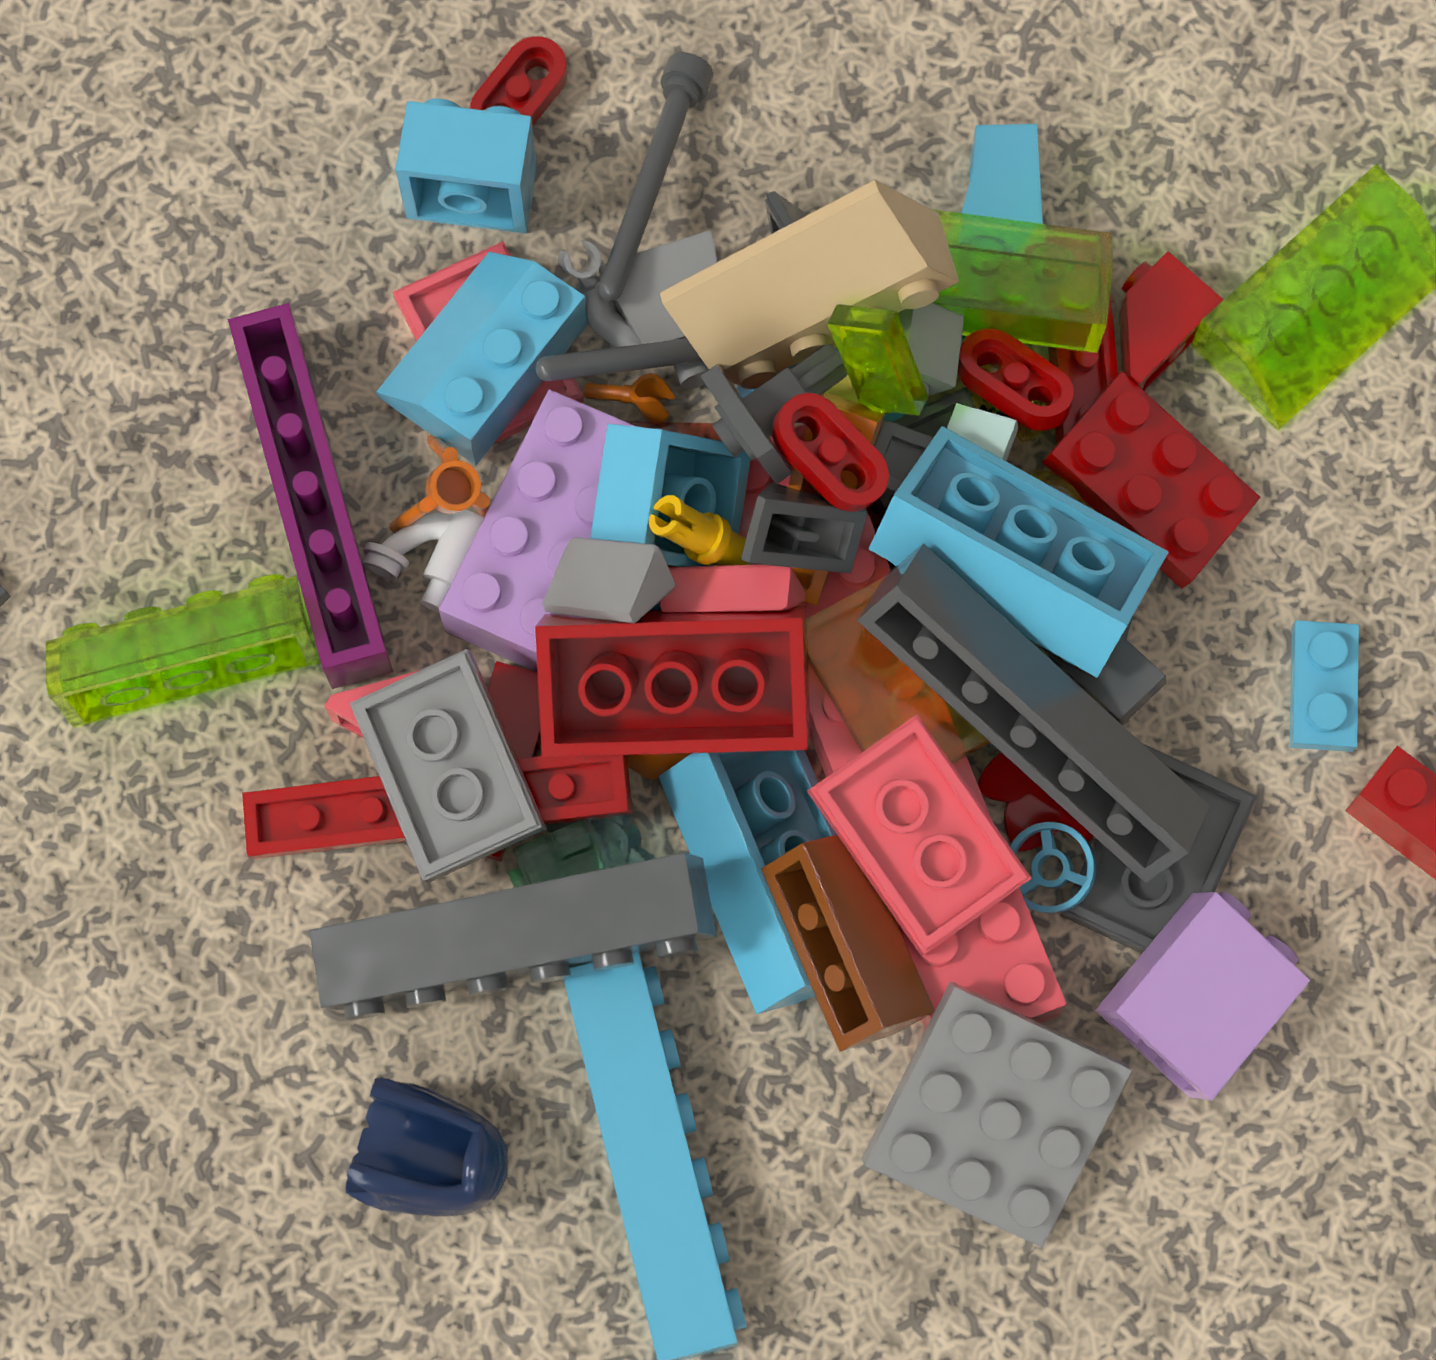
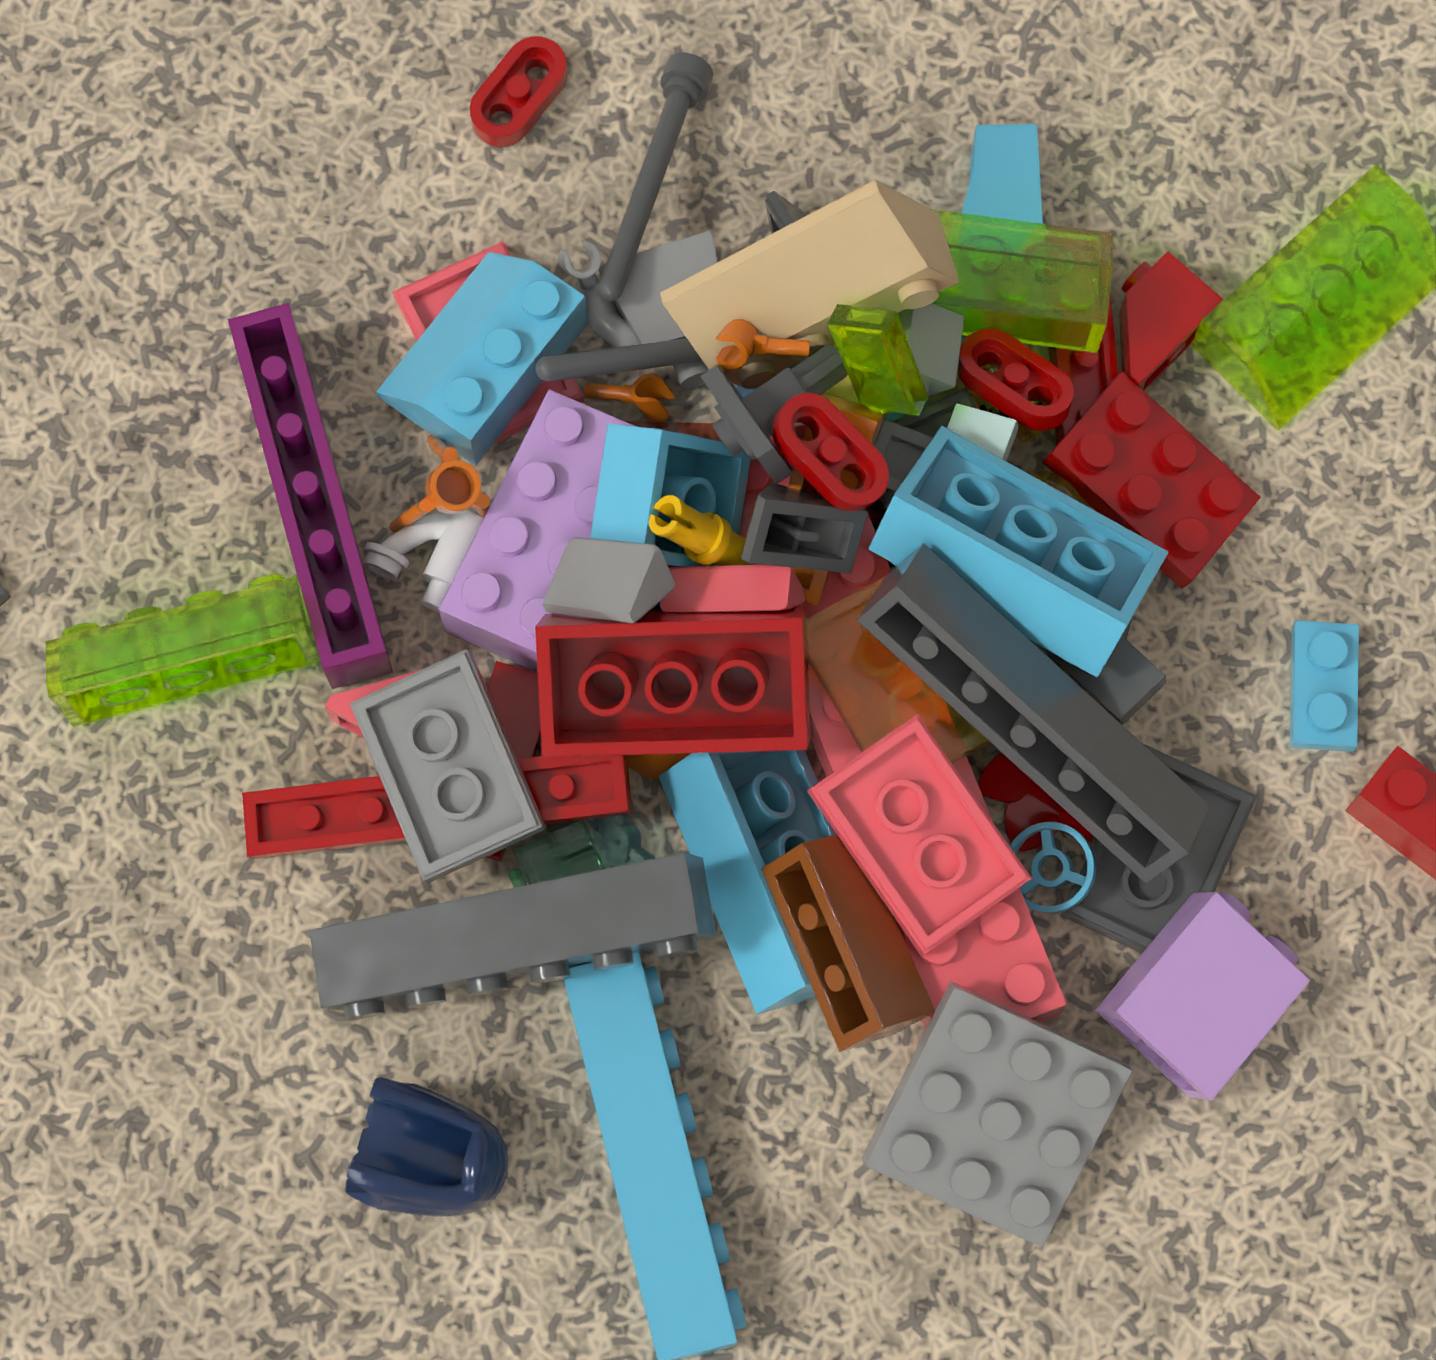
medium azure brick [395,98,538,234] -> none
none -> orange hand [715,319,810,370]

